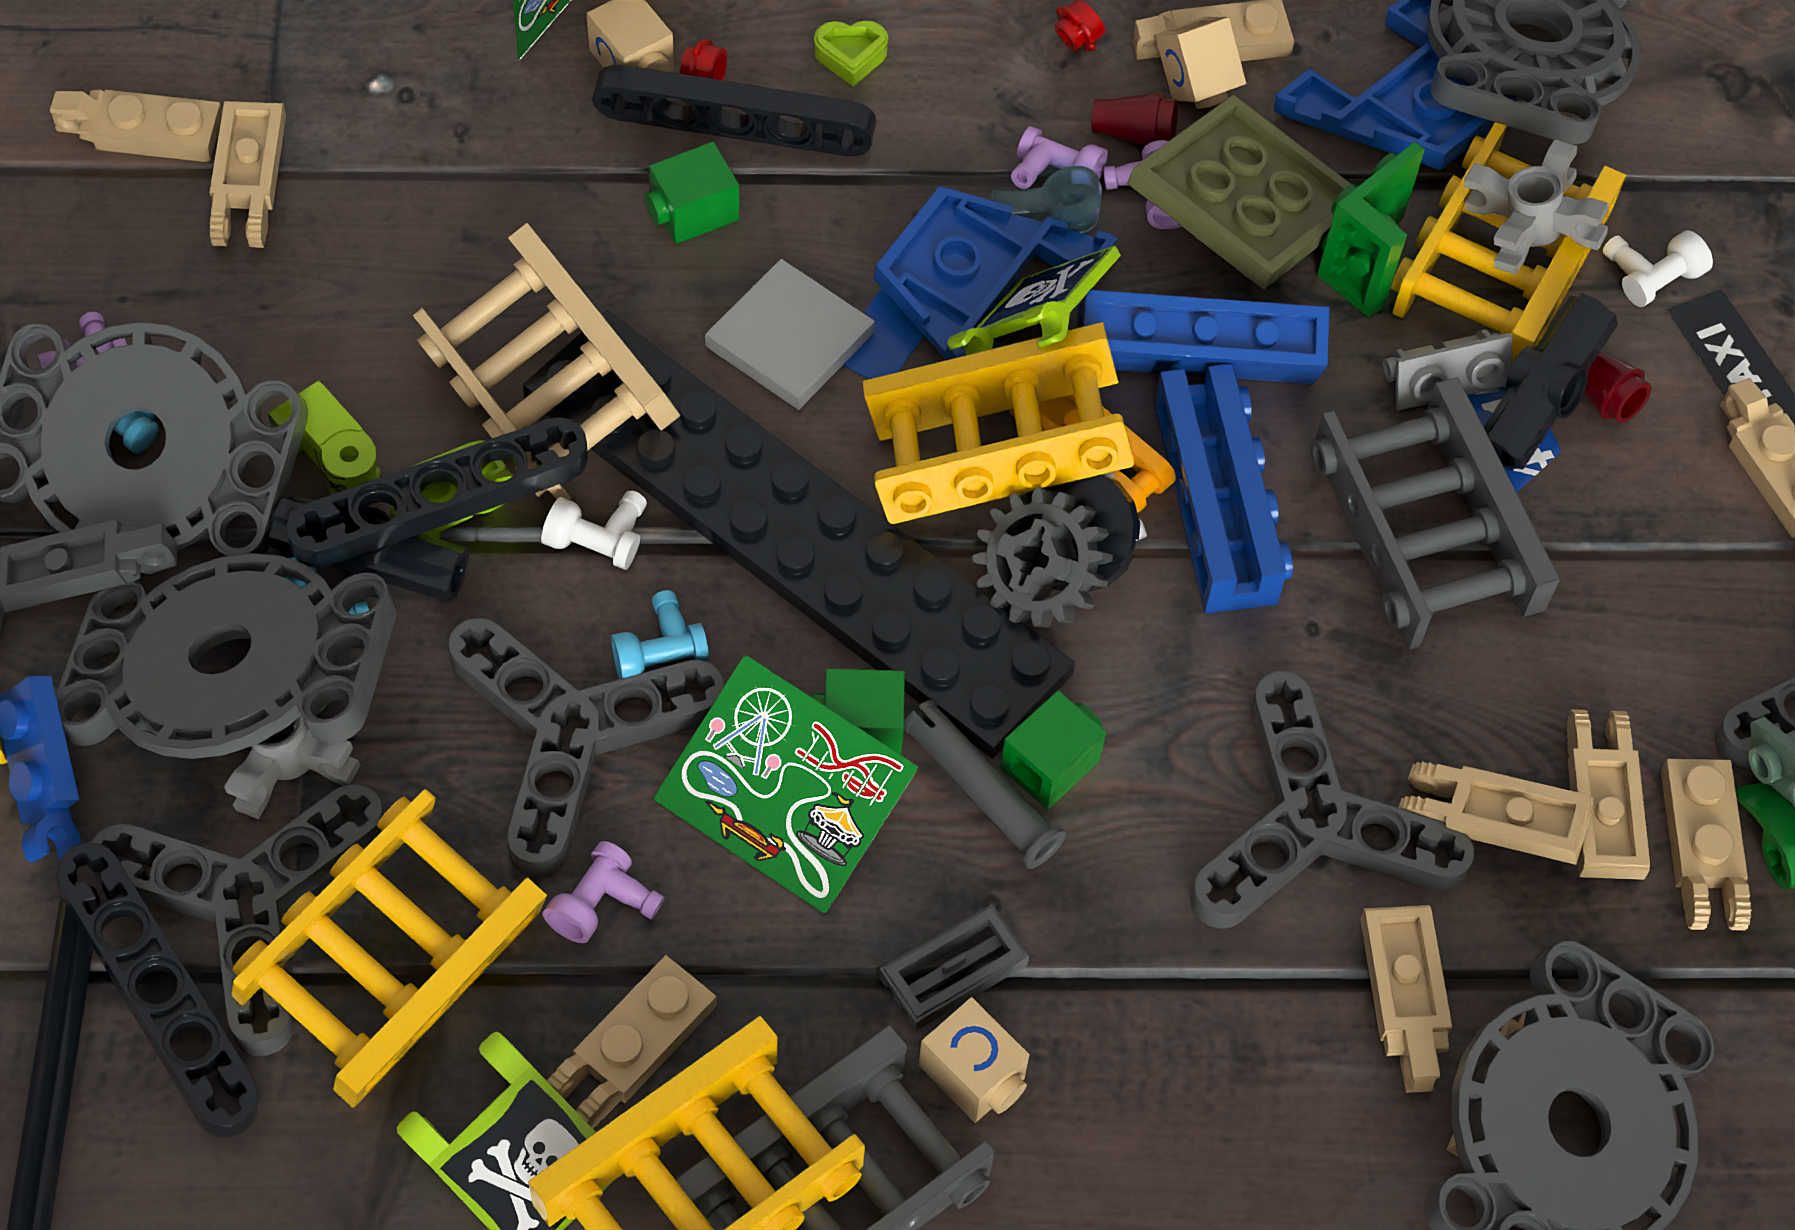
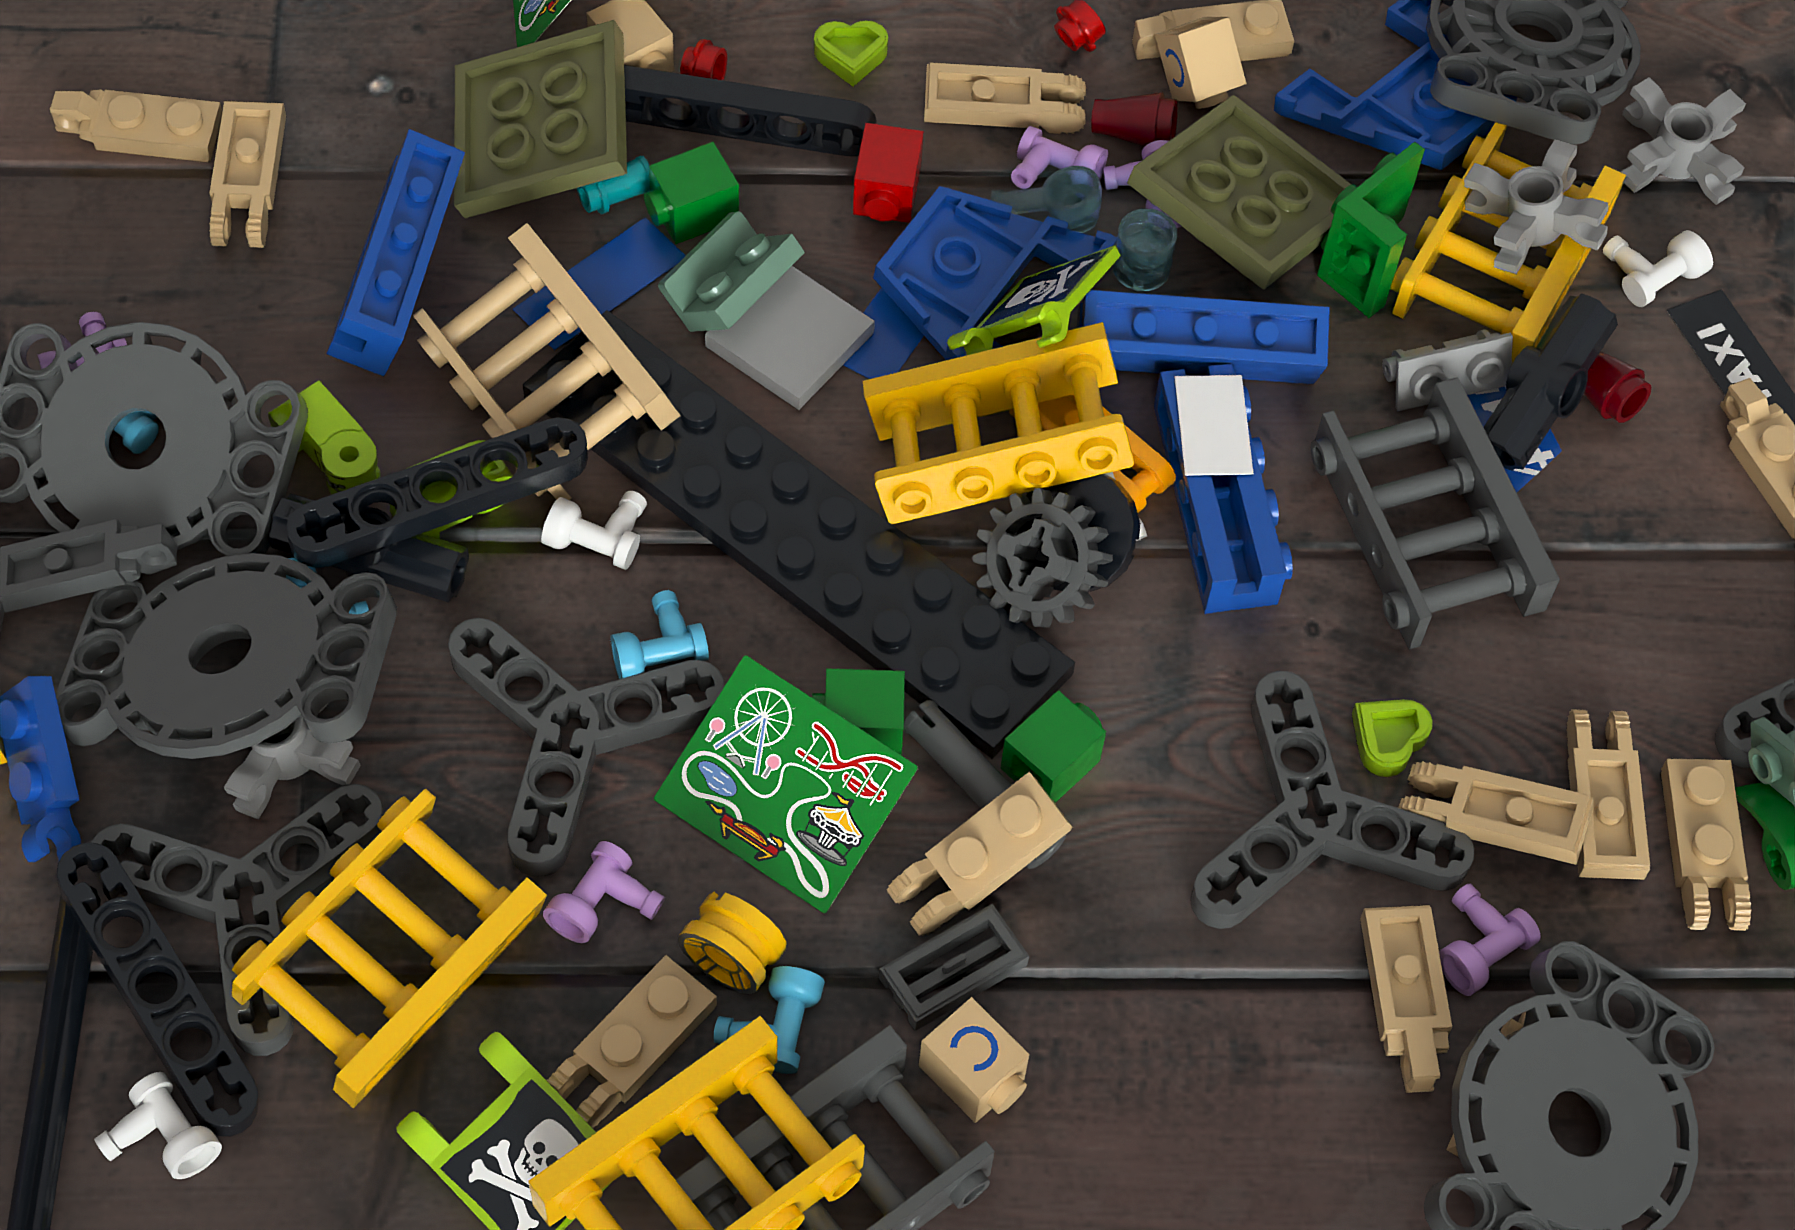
none -> white piece [94,1072,222,1179]
none -> blue brick [326,129,465,377]
none -> olive plate [454,20,627,218]
none -> blue sticker [512,217,686,350]
none -> teal pin [577,156,650,215]
none -> sand green bracket [658,211,805,332]
none -> yellow wheel [678,891,786,994]
none -> medium azure piece [714,966,825,1074]
none -> red brick [853,123,924,223]
none -> tan hinge [887,772,1073,936]
none -> tan hinge [924,62,1086,134]
none -> clear light blue wheel [1113,209,1178,291]
none -> white sticker [1174,375,1254,476]
none -> lime tile [1352,699,1432,777]
none -> lavender piece [1439,884,1541,996]
none -> light grey pin [1621,77,1746,205]

